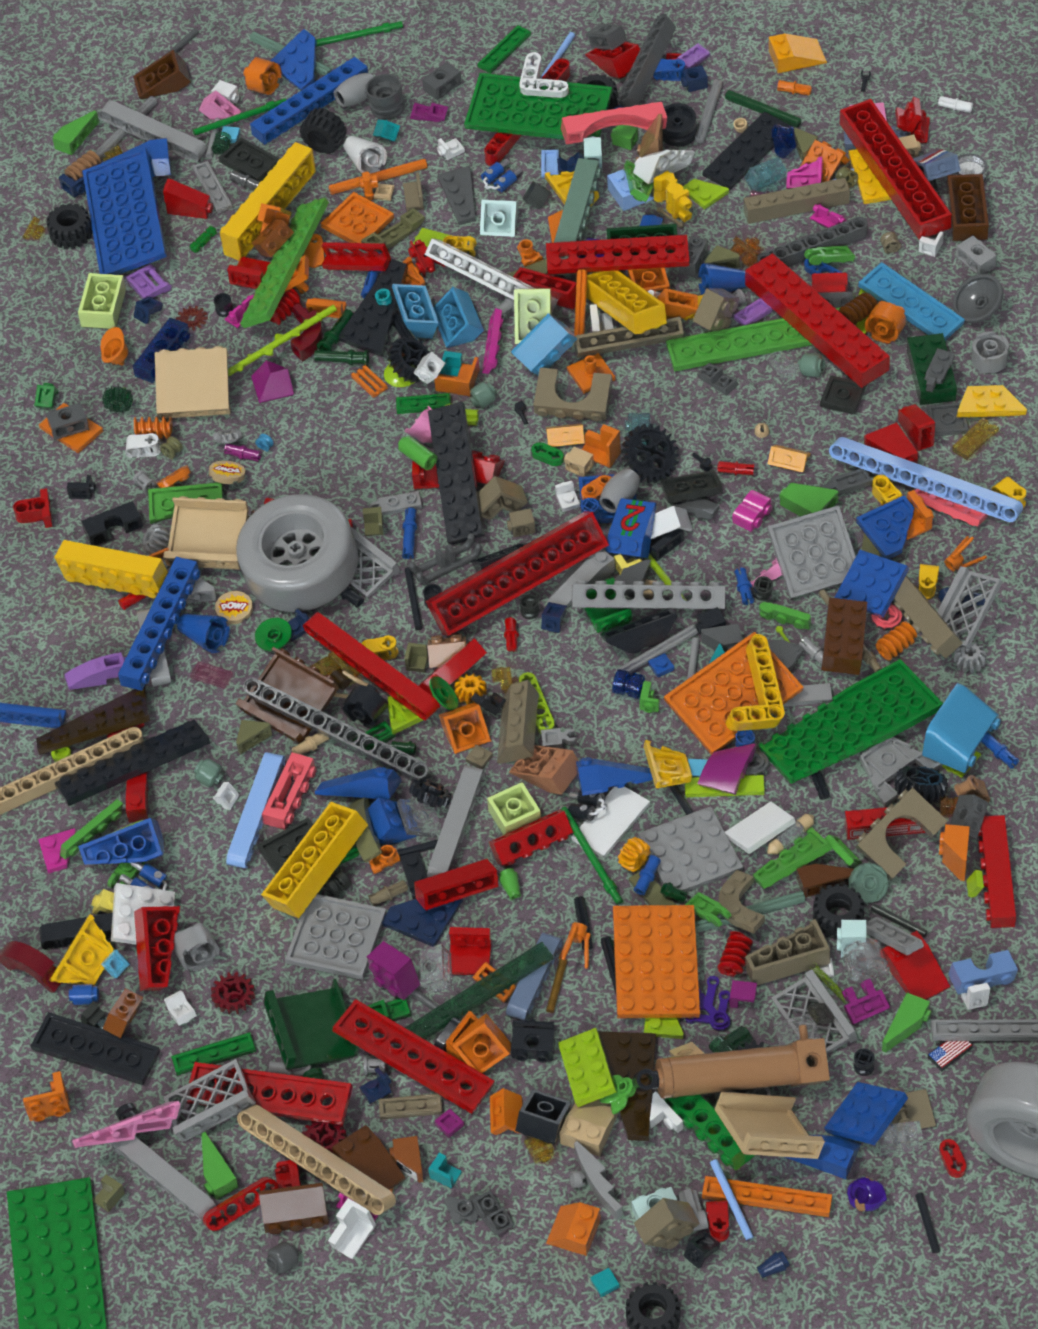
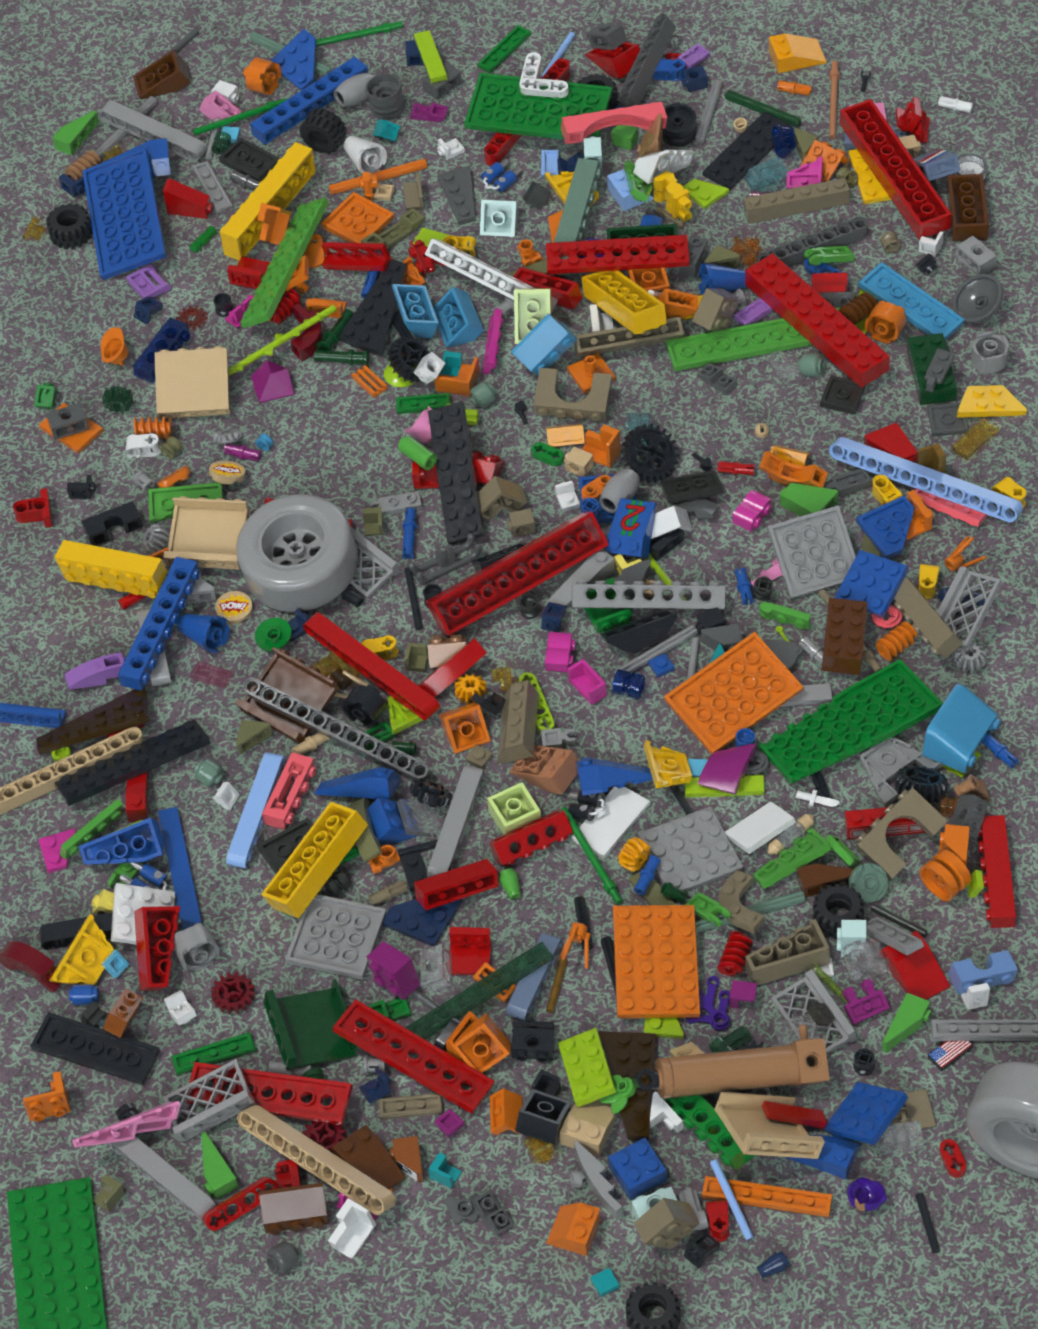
yellowish green brick [78,273,126,329] -> none
dark orange brick [251,219,294,257] -> none
teal bush [375,288,392,306] -> none
green dish [429,676,458,710] -> none
red axle [504,617,519,652] -> none
orange axle [574,270,587,336] -> none
bright green bracket [640,681,659,713] -> none
yellow beam [726,634,785,731] -> none
dark pink hinge [810,204,847,228] -> none
red slope [898,404,935,451] -> none
none -> blue tile [158,807,202,930]
none -> dark blue brick [405,40,424,66]
none -> lime tile [414,30,447,83]
none -> black panel [532,1069,561,1097]
none -> dark pink brick [545,632,576,672]
none -> dark pink panel [568,659,607,705]
none -> blue brick [608,1138,667,1200]
none -> orange arch [759,451,828,488]
none -> red tile [762,1101,827,1128]
none -> white piece [796,790,839,807]
none -> nougat bar [829,61,840,139]
none -> black plate [916,253,937,274]
none -> pearl gold panel [918,443,946,474]
none -> orange wheel [919,850,971,902]

